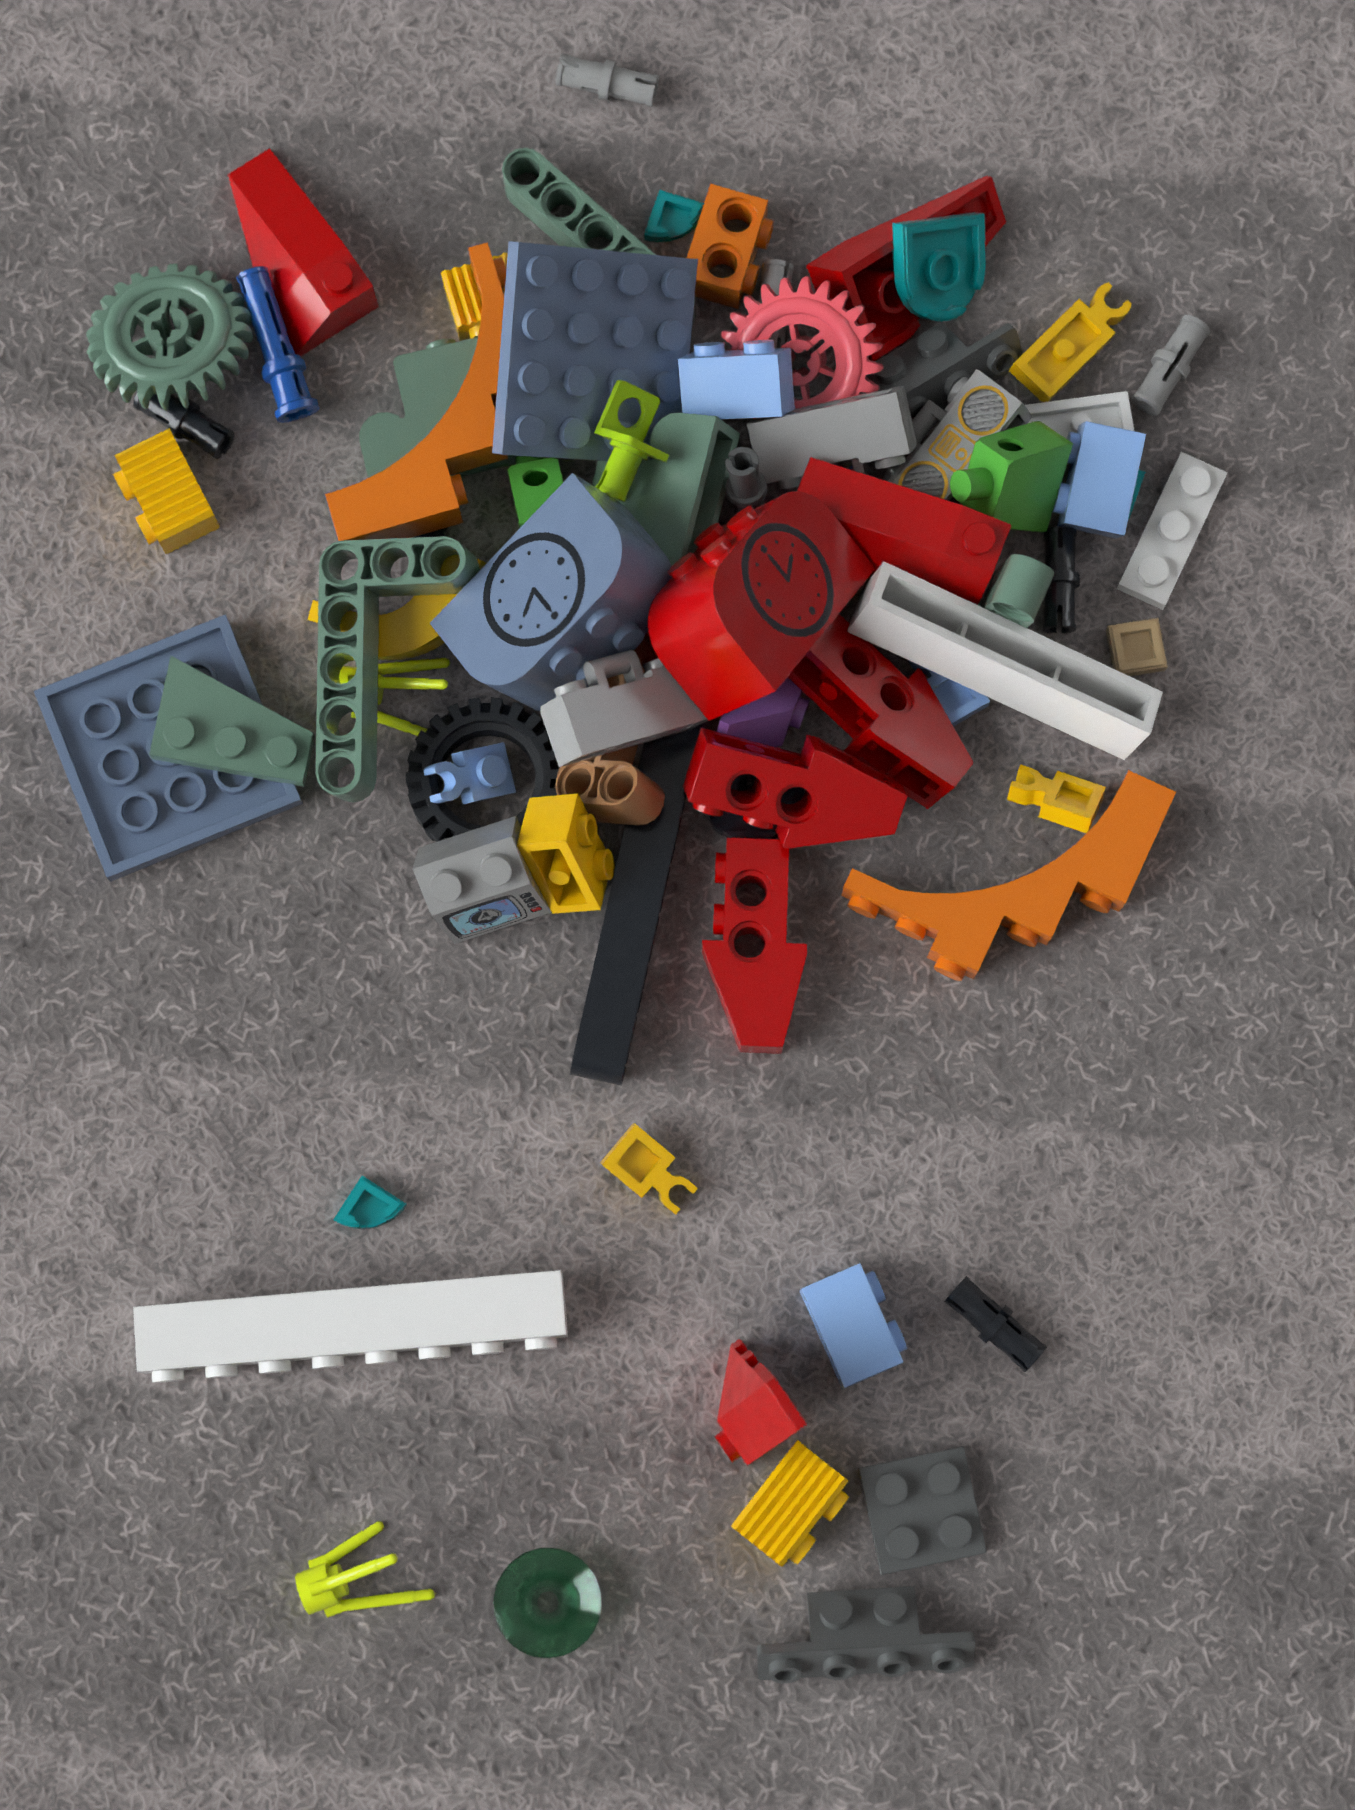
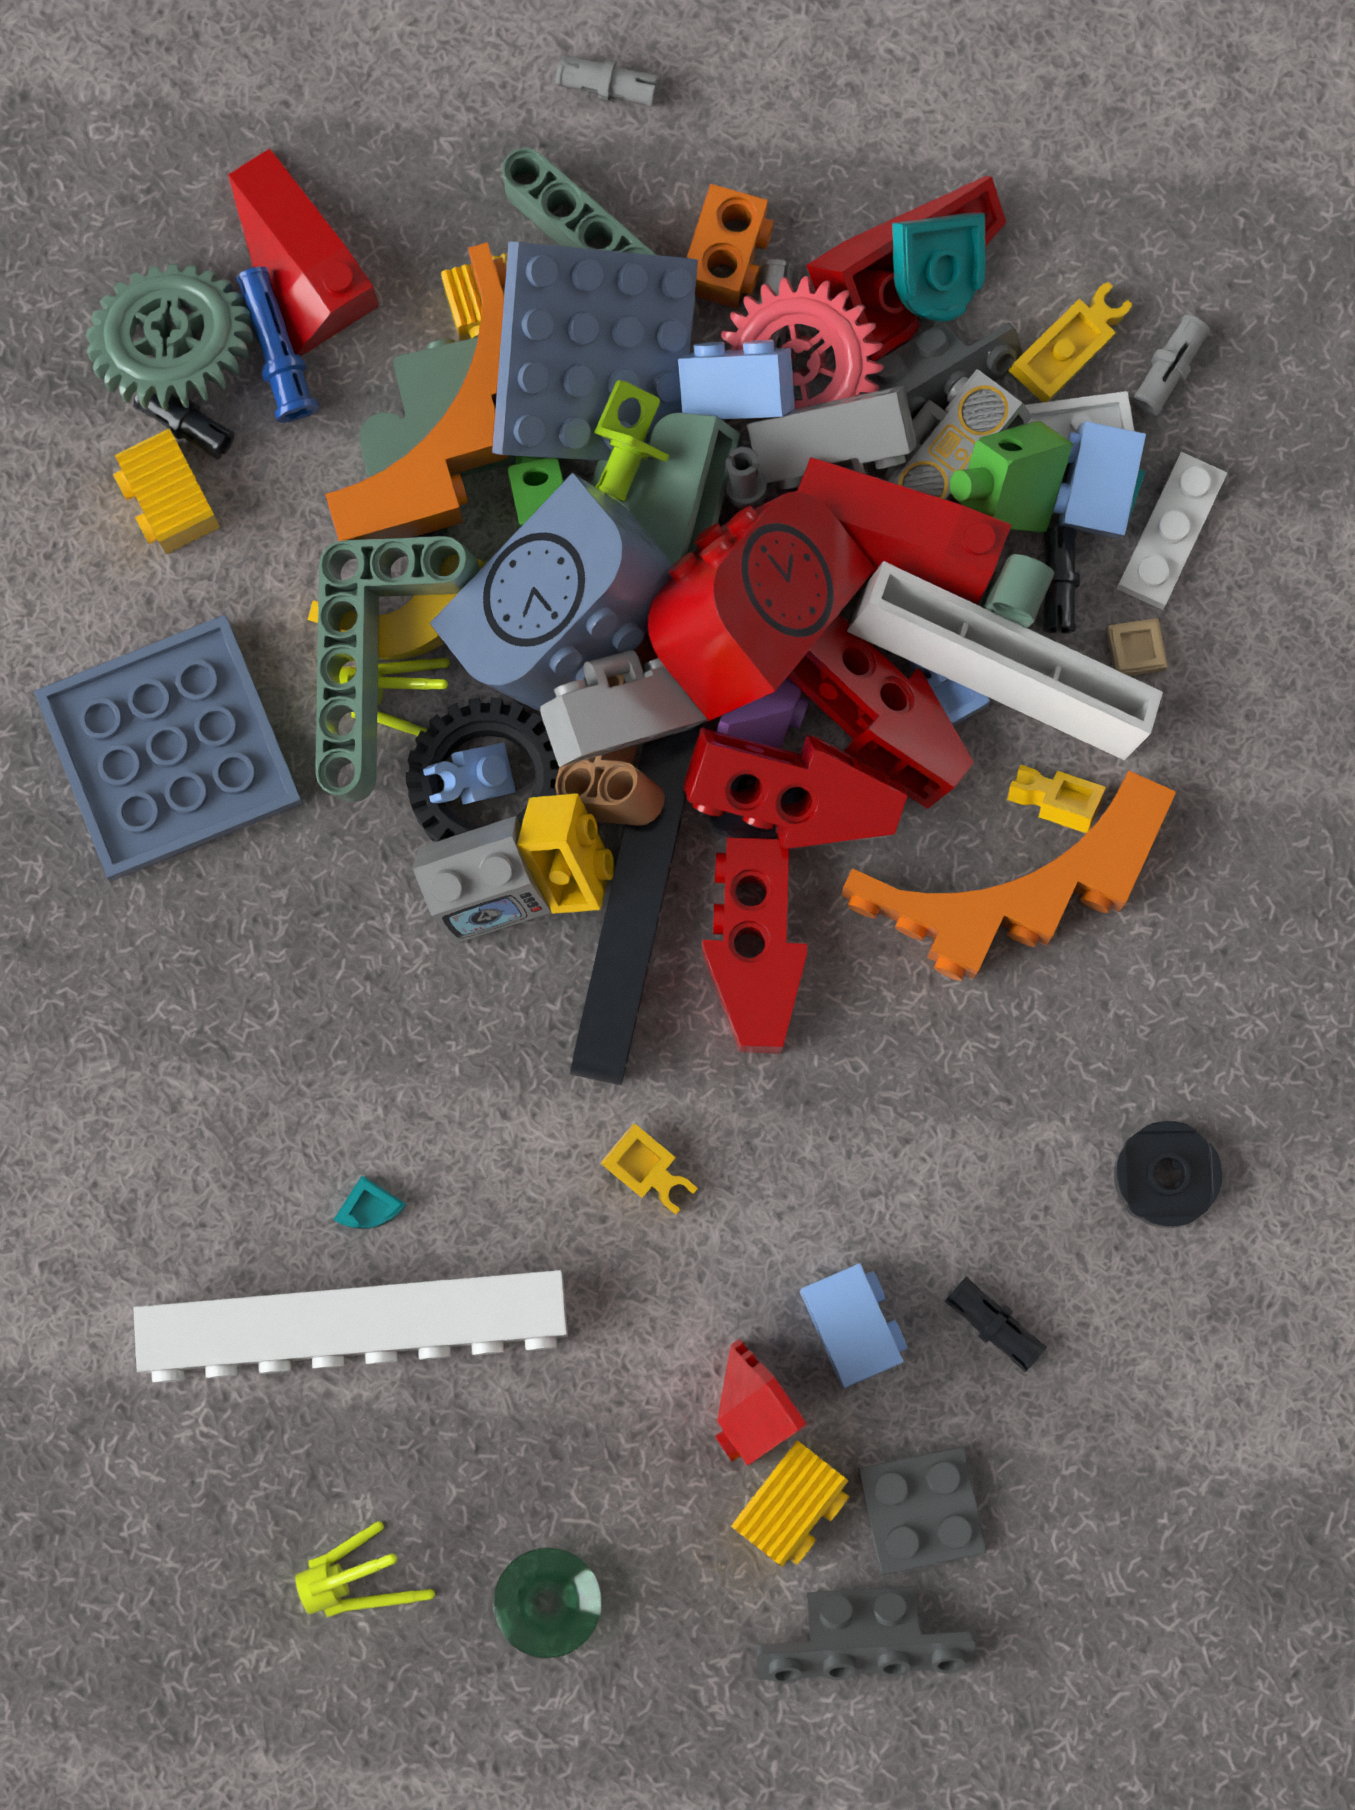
sand green wing [149,656,315,787] -> none
teal tile [644,189,704,242] -> none
none -> black plate [1114,1121,1222,1228]

